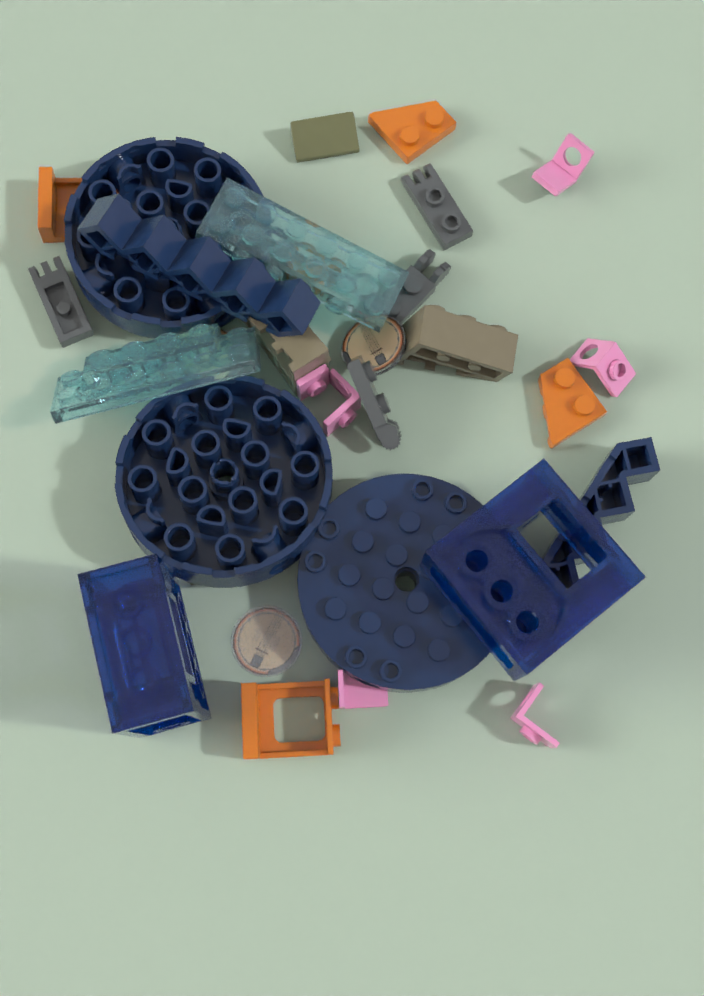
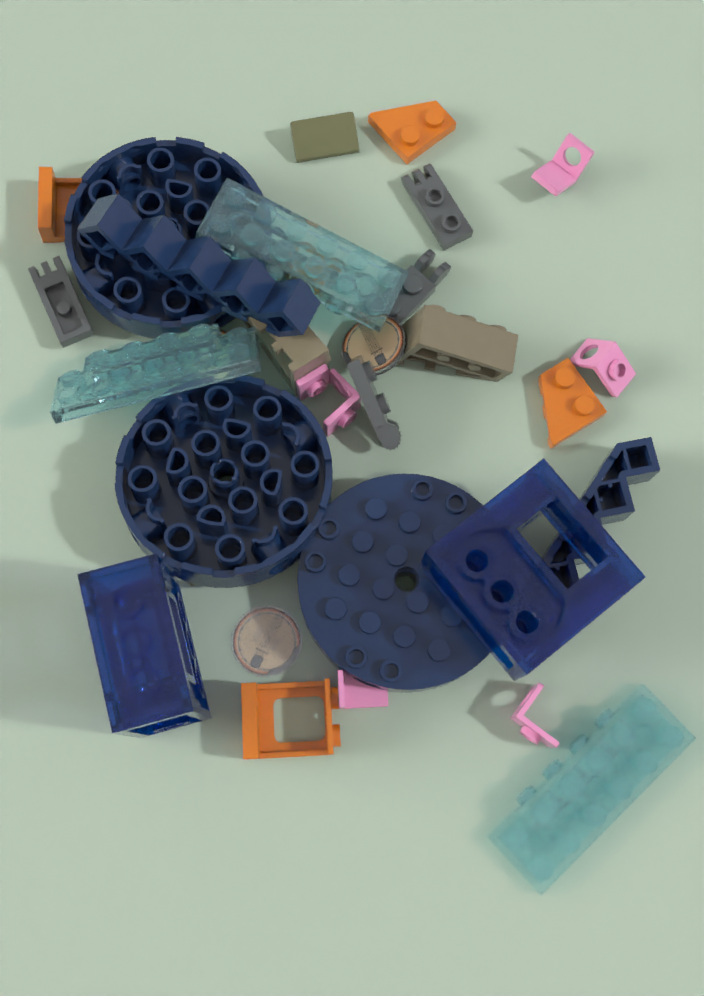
none -> clear light blue plate [486,684,696,895]

